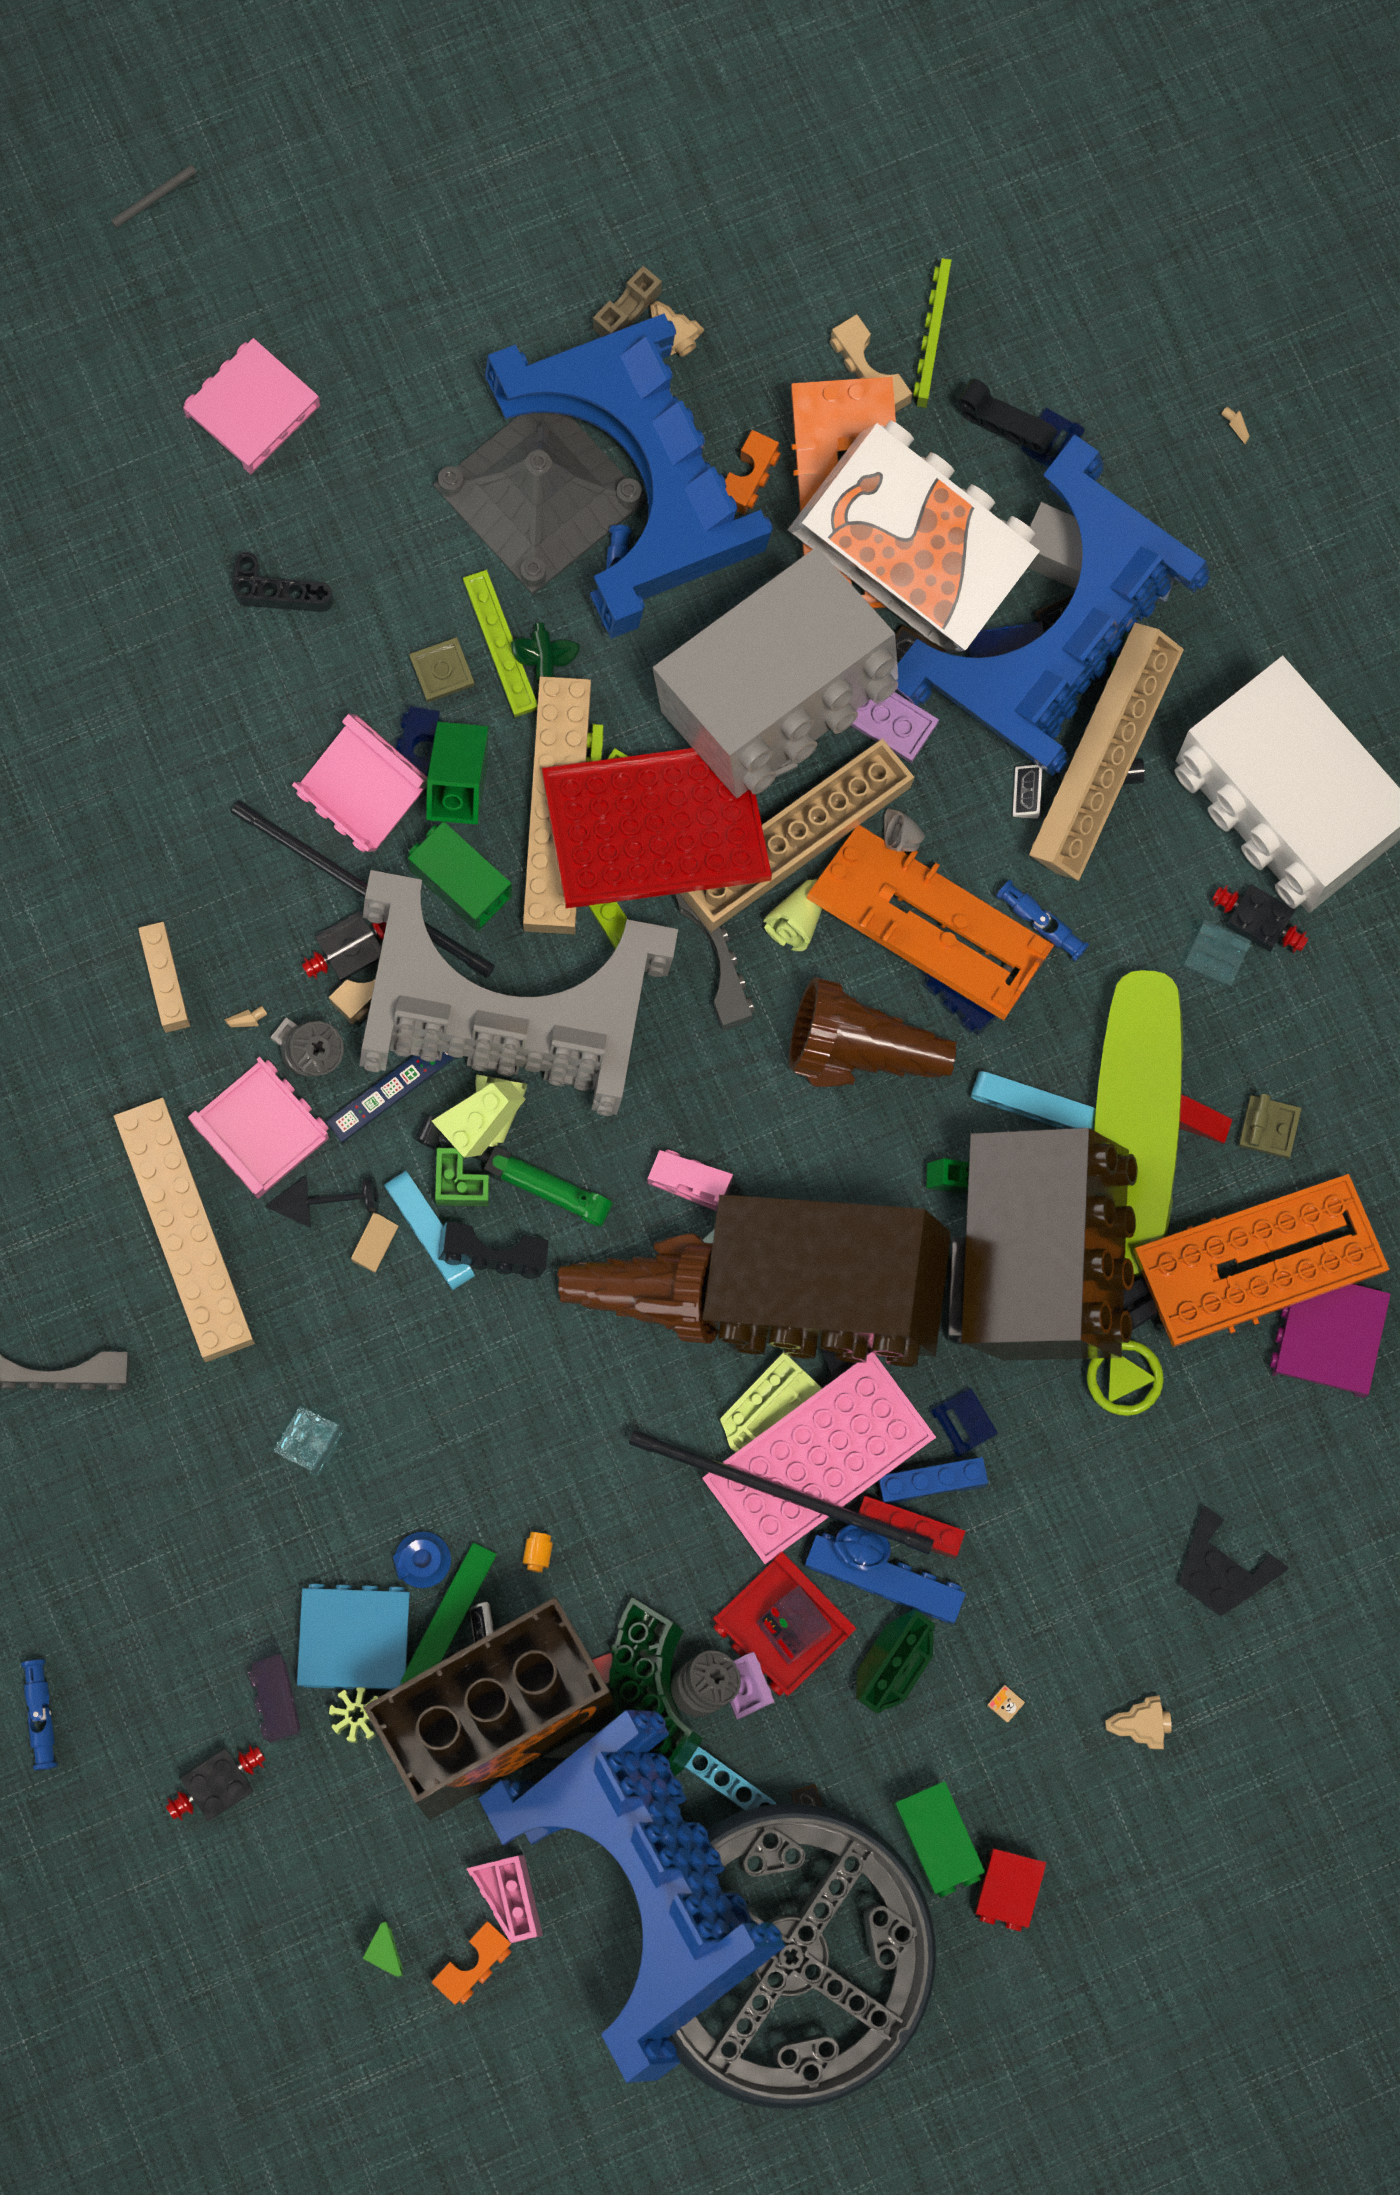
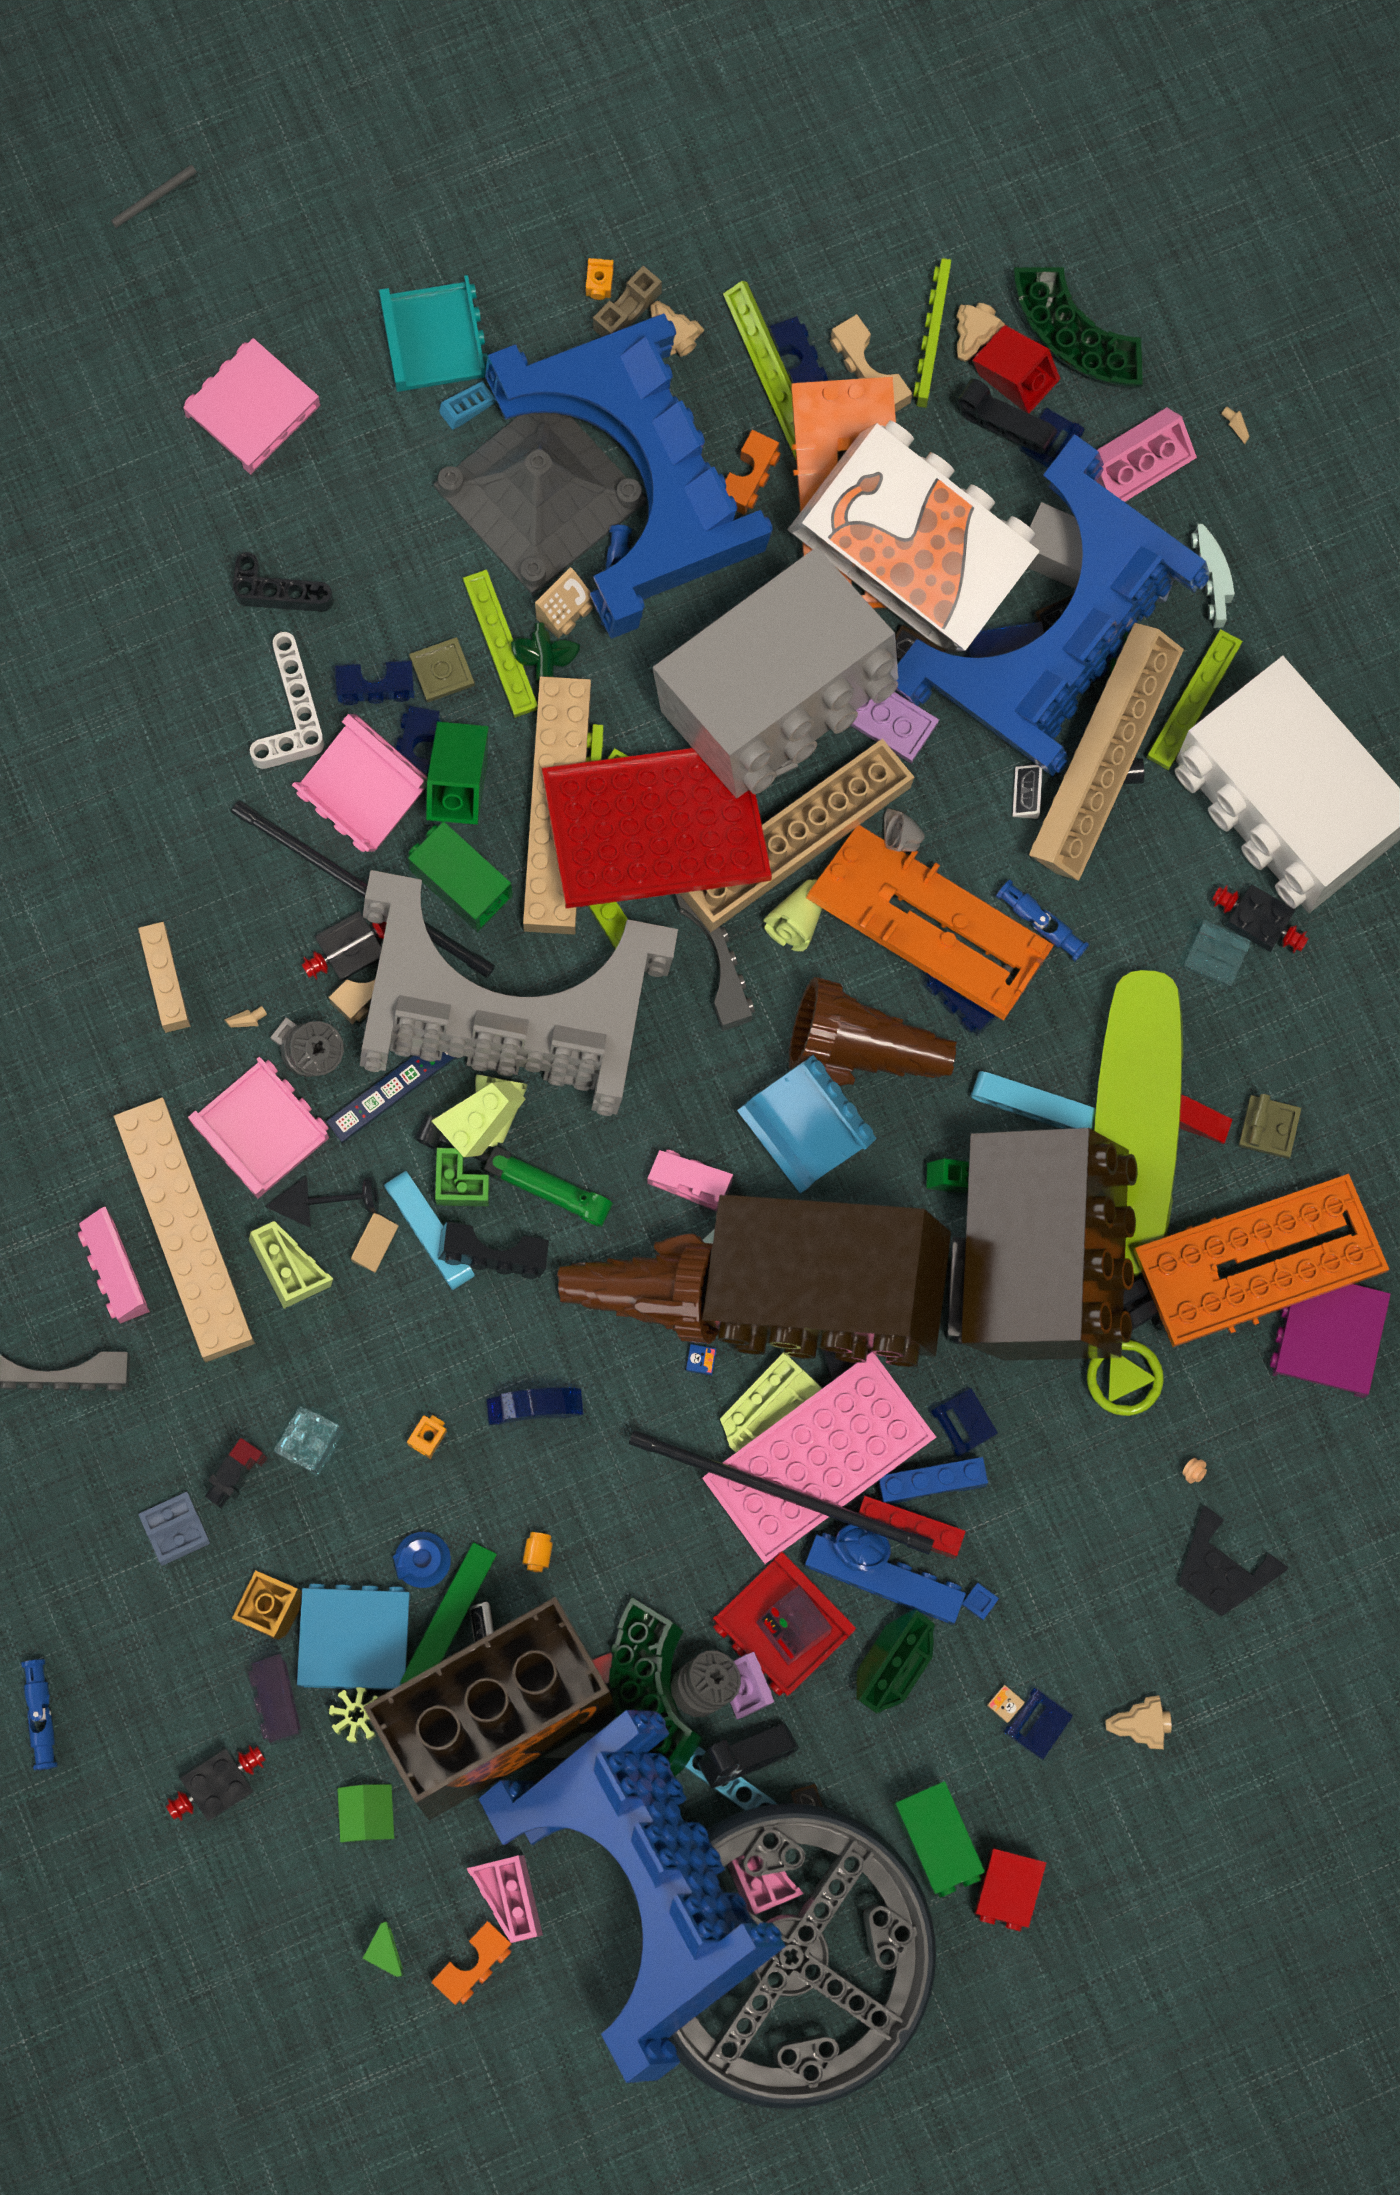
none -> bright pink slope [78,1207,150,1324]
none -> sand blue slope [139,1492,210,1566]
none -> black hips [205,1438,267,1509]
none -> pearl gold slope [232,1570,302,1640]
none -> yellowish green wedge [249,1221,333,1309]
none -> white beam [250,632,324,769]
none -> clear blue arch [335,661,415,705]
none -> bright green slope [338,1784,394,1843]
none -> teal panel [379,275,488,392]
none -> light orange brick [407,1415,447,1459]
none -> dark azure slope [439,381,496,430]
none -> clear blue arch [487,1388,583,1425]
none -> tan slope [535,567,593,639]
none -> light orange brick [586,258,614,300]
none -> blue tile [686,1344,716,1376]
none -> black beam [698,1724,799,1788]
none -> lime plate [723,281,796,459]
none -> bright pink wedge [727,1856,804,1916]
none -> dark azure panel [737,1055,877,1193]
none -> clear blue arch [769,316,828,383]
none -> tan rock [956,303,1005,362]
none -> blue plate [962,1583,999,1621]
none -> red slope [973,325,1060,414]
none -> clear blue plate [1003,1688,1073,1760]
none -> dark green brick [1014,267,1143,388]
none -> bright pink slope [1096,408,1197,502]
none -> lime plate [1147,629,1243,770]
none -> light nougat plate [1182,1458,1207,1483]
none -> light aqua slope [1191,524,1235,628]

